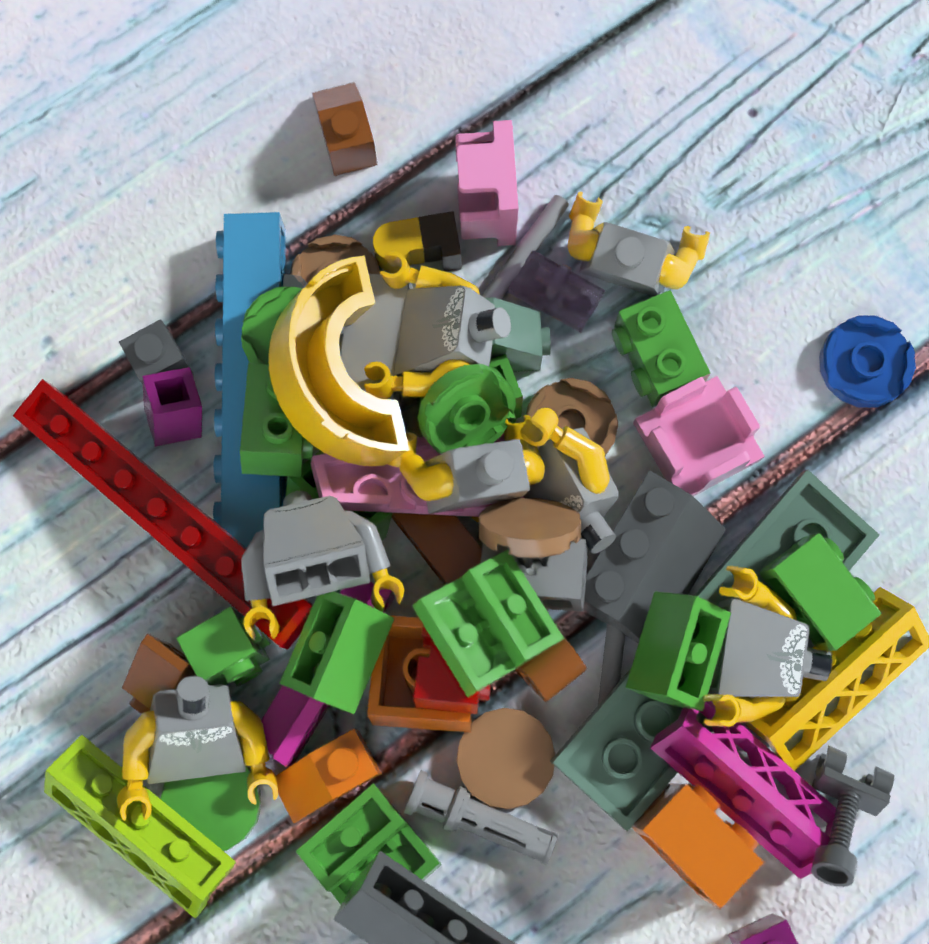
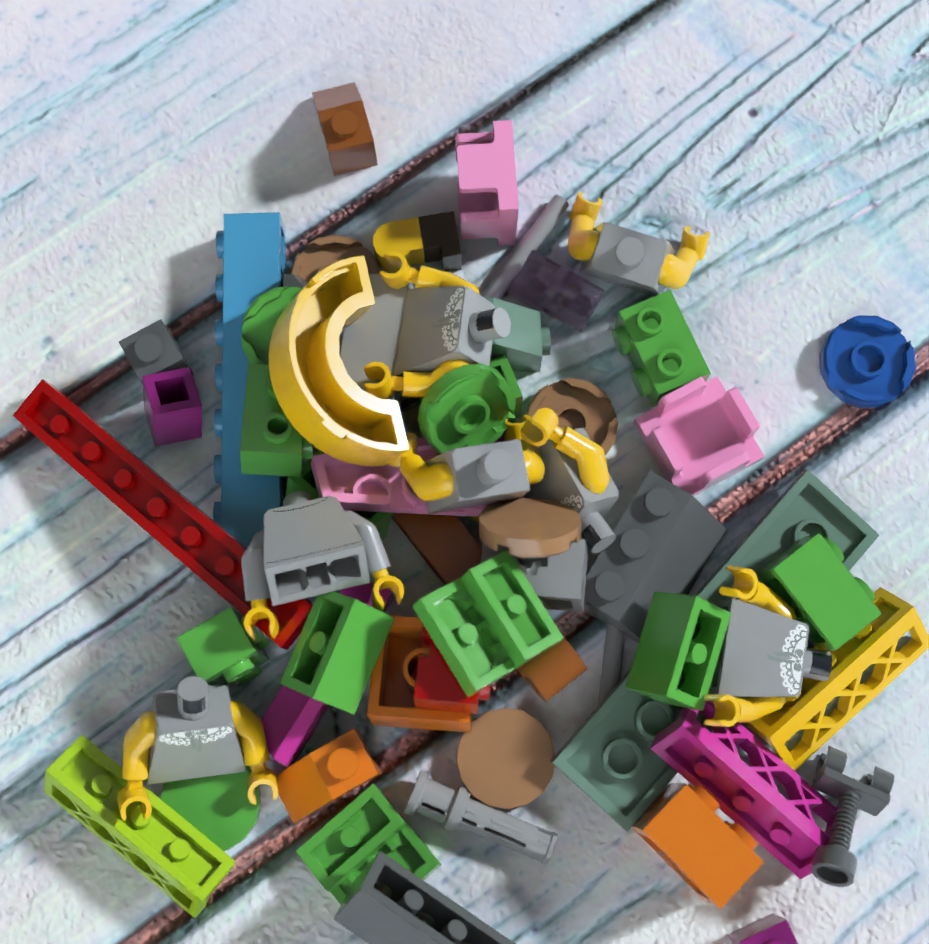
dark orange slope [122,634,196,714] -> none

